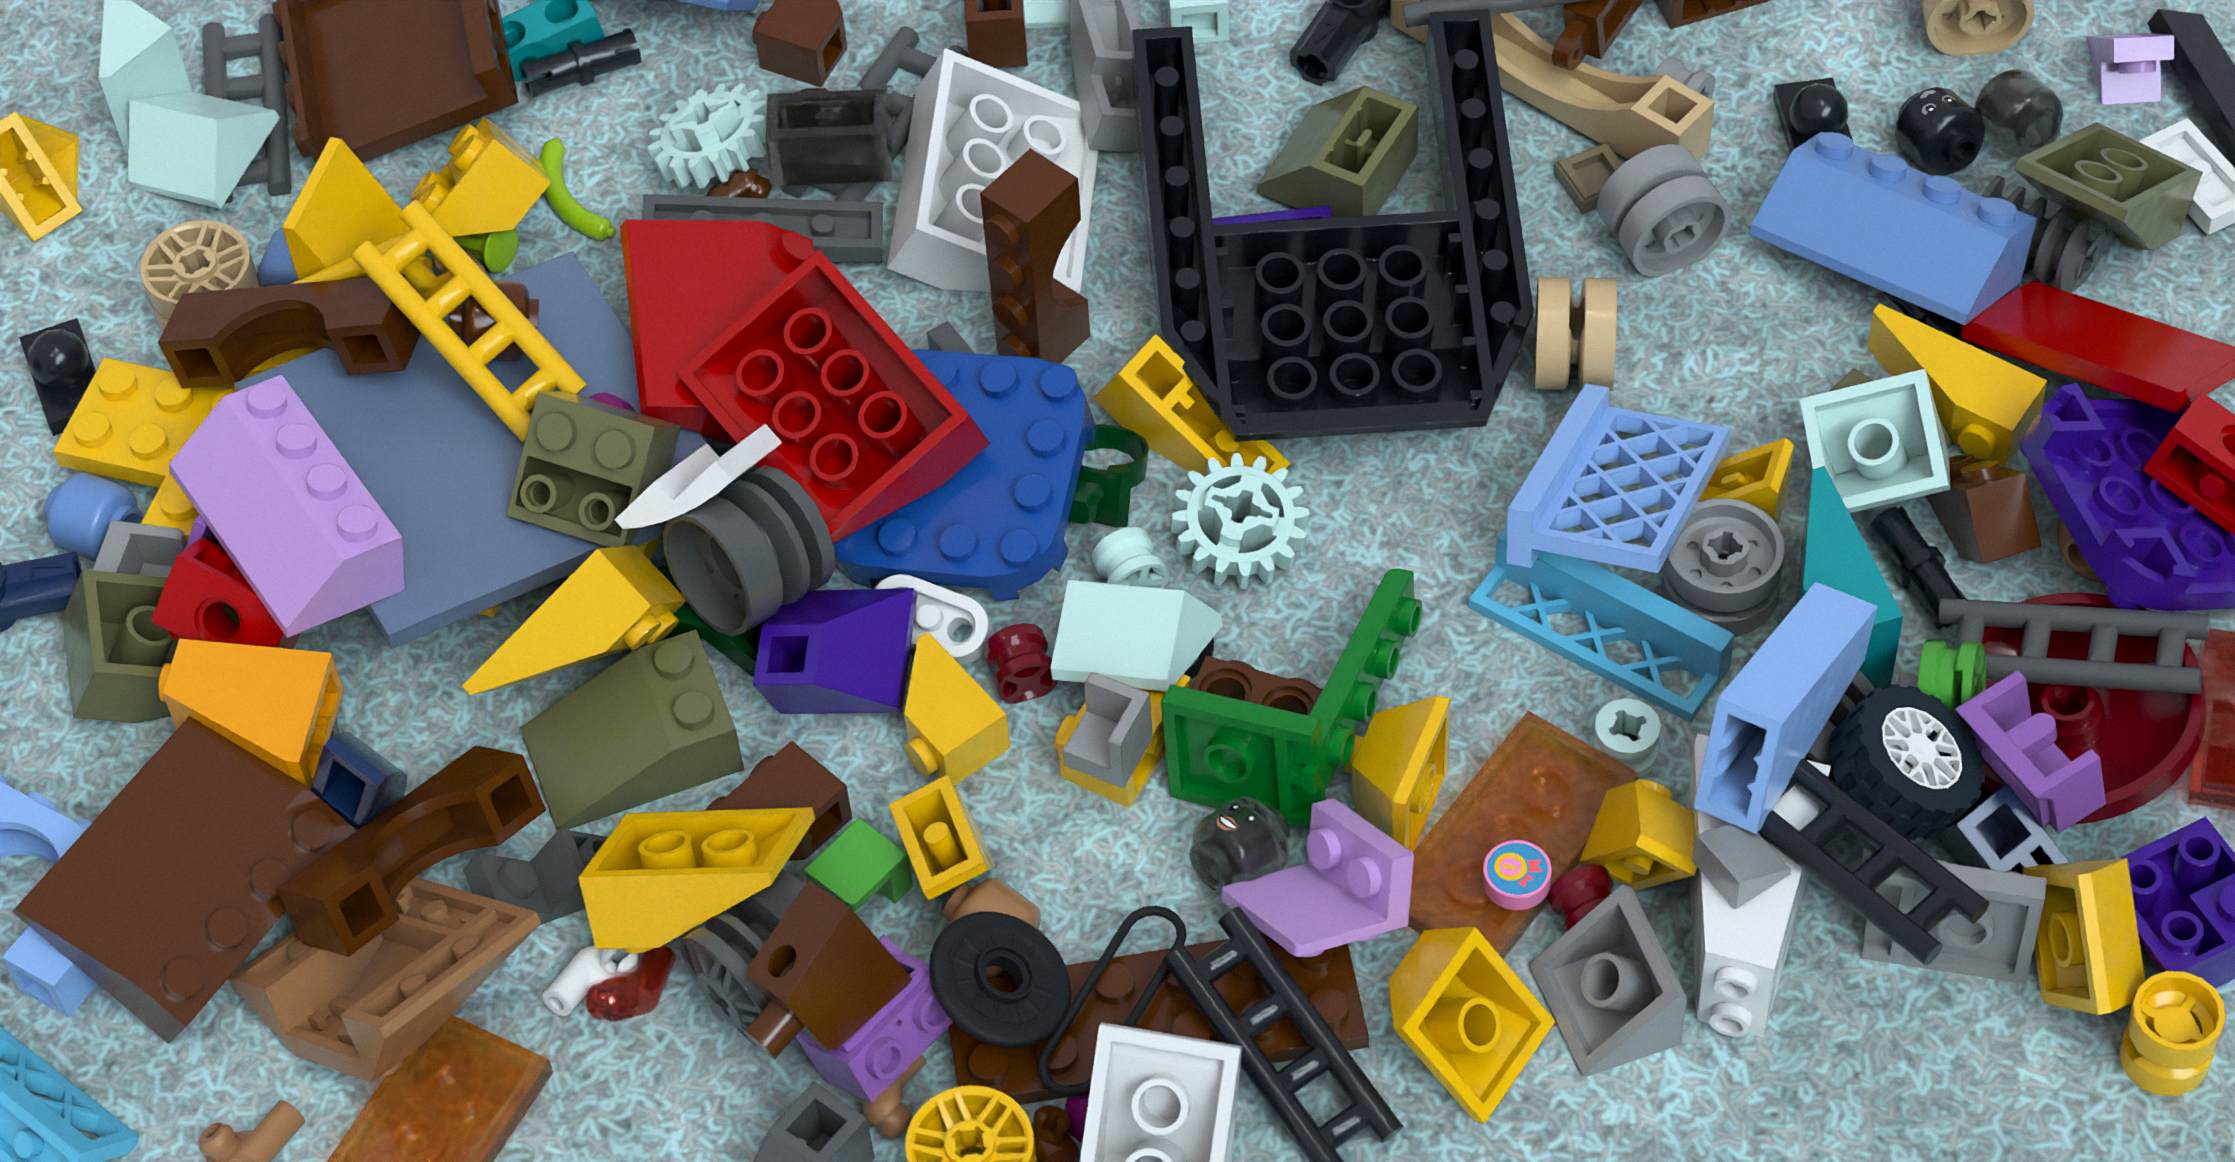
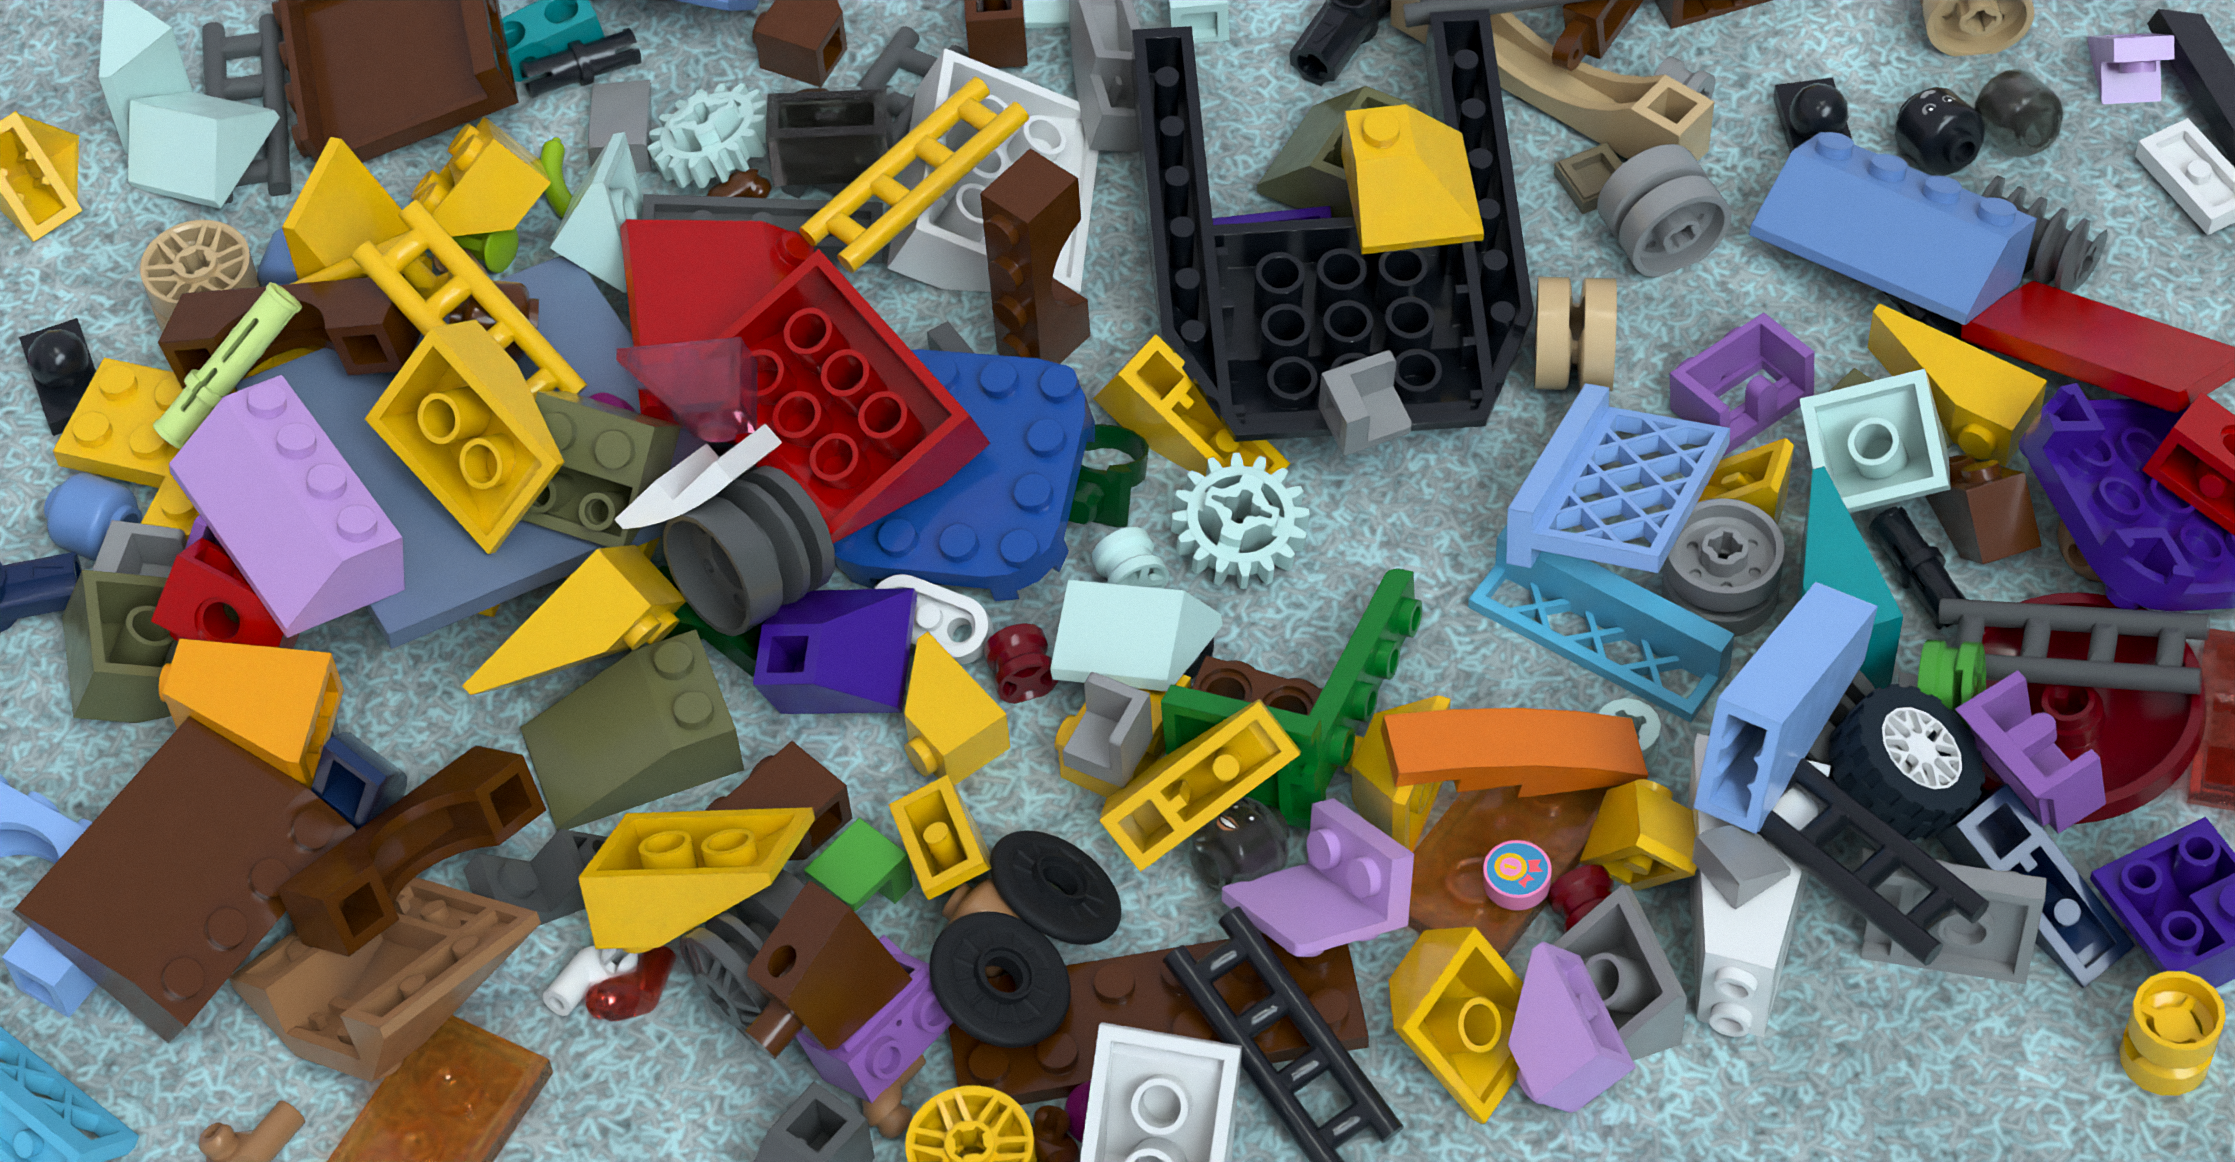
black piece [1037,906,1187,1097] -> none
olive slope [2014,122,2203,250] -> none
yellow slope [2023,858,2145,1015] -> none
none -> yellowish green pin [153,282,302,449]
none -> yellow slope [365,319,564,554]
none -> light aqua slope [550,132,643,293]
none -> light grey slope [588,80,652,173]
none -> clear pink slope [616,337,758,442]
none -> yellow bar [799,76,1029,273]
none -> black wheel [990,830,1121,945]
none -> yellow slope [1099,699,1301,872]
none -> light grey panel [1318,350,1412,457]
none -> yellow slope [1341,104,1484,255]
none -> orange slope [1380,708,1649,798]
none -> lavender slope [1508,941,1636,1113]
none -> medium lavender window [1669,312,1815,457]

